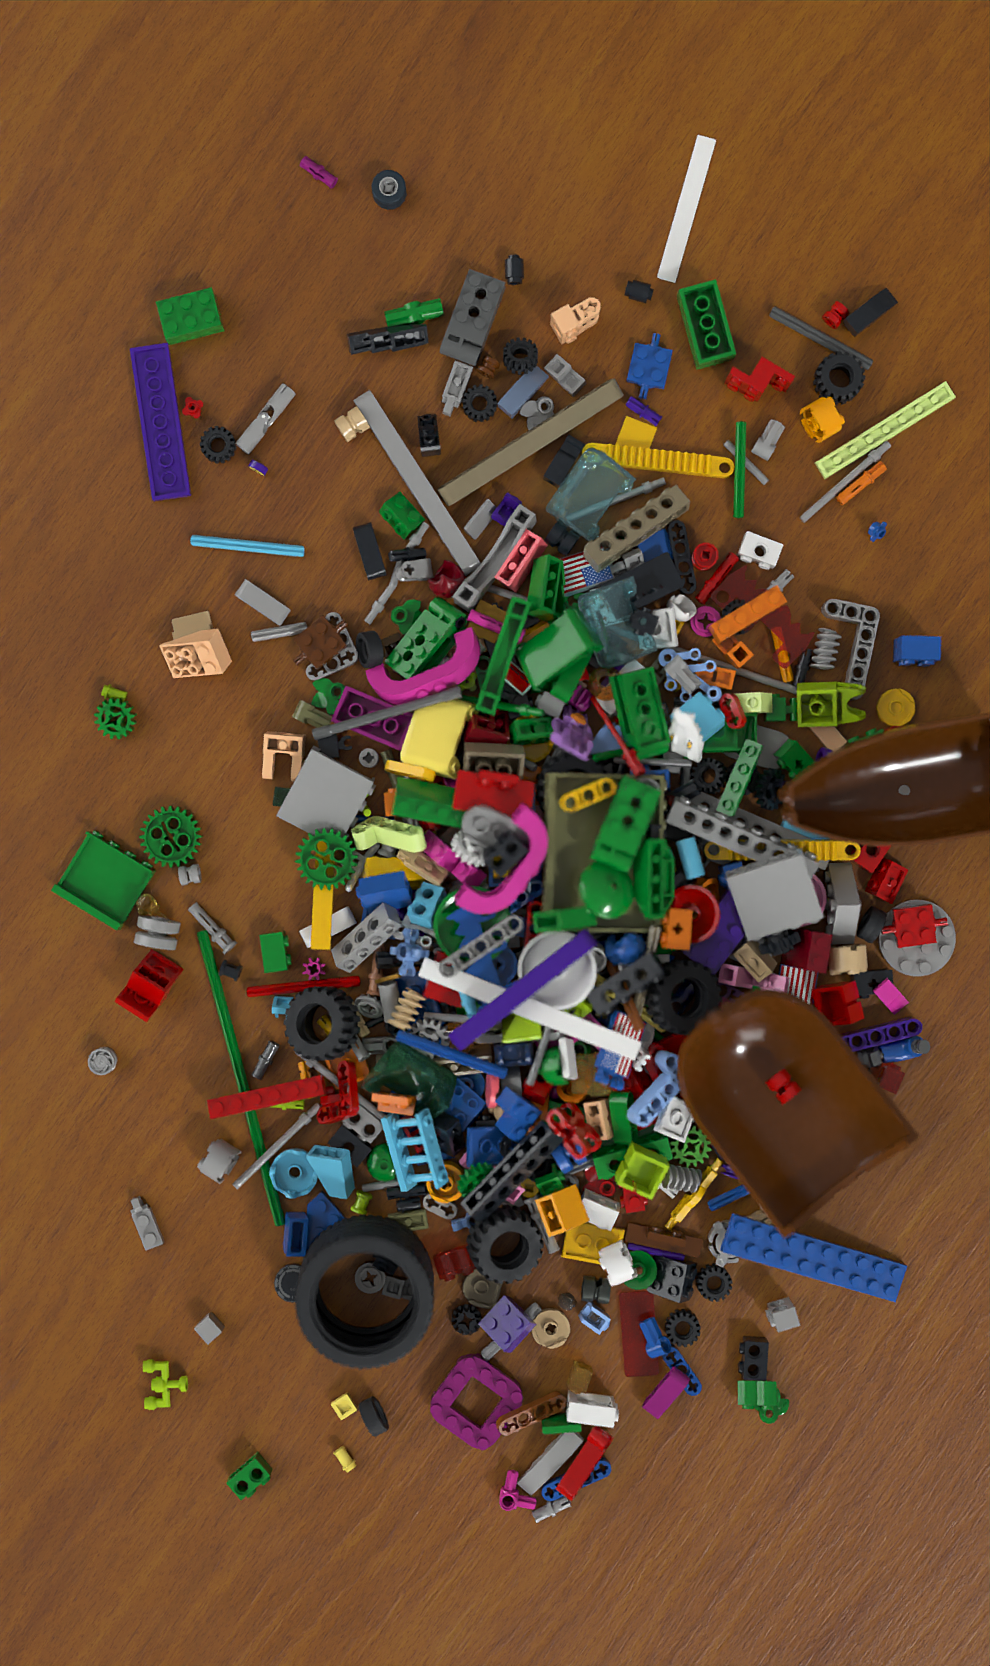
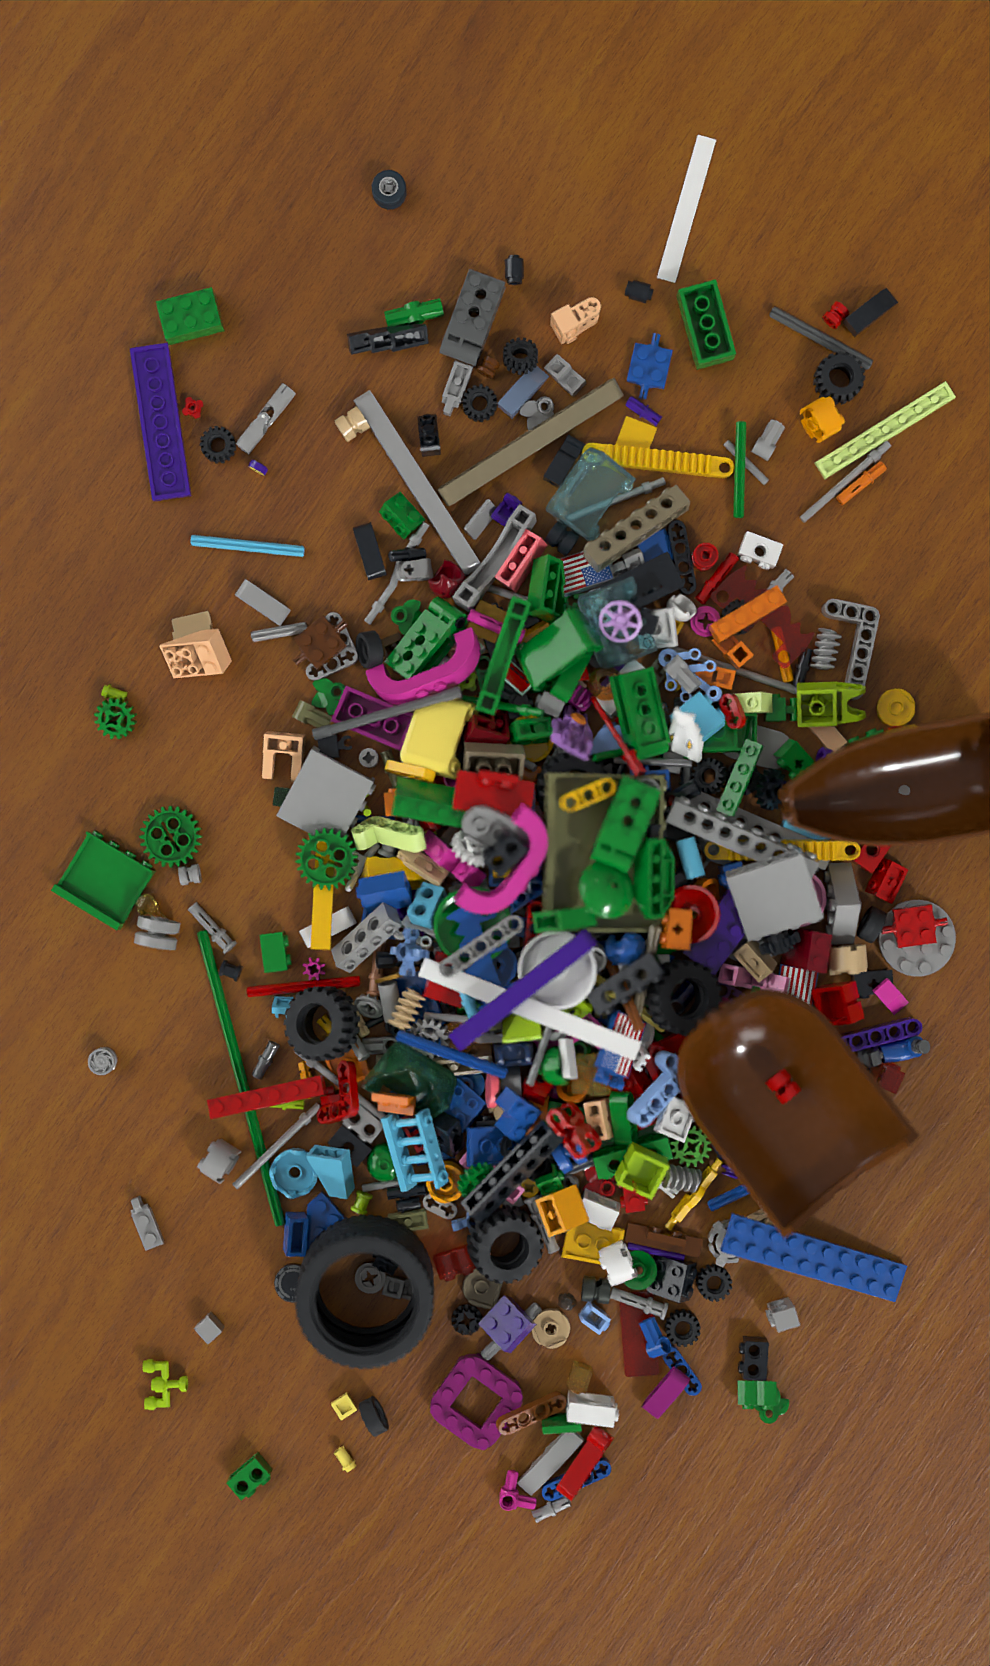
red bracket [114,949,184,1022] -> none
magenta pin [300,156,338,189] -> none
red bracket [725,357,795,402] -> none
blue plate [868,521,887,542] -> none
blue brick [893,635,941,667] -> none
none -> lavender wheel [599,600,642,643]
none -> light grey pin [610,1287,669,1320]

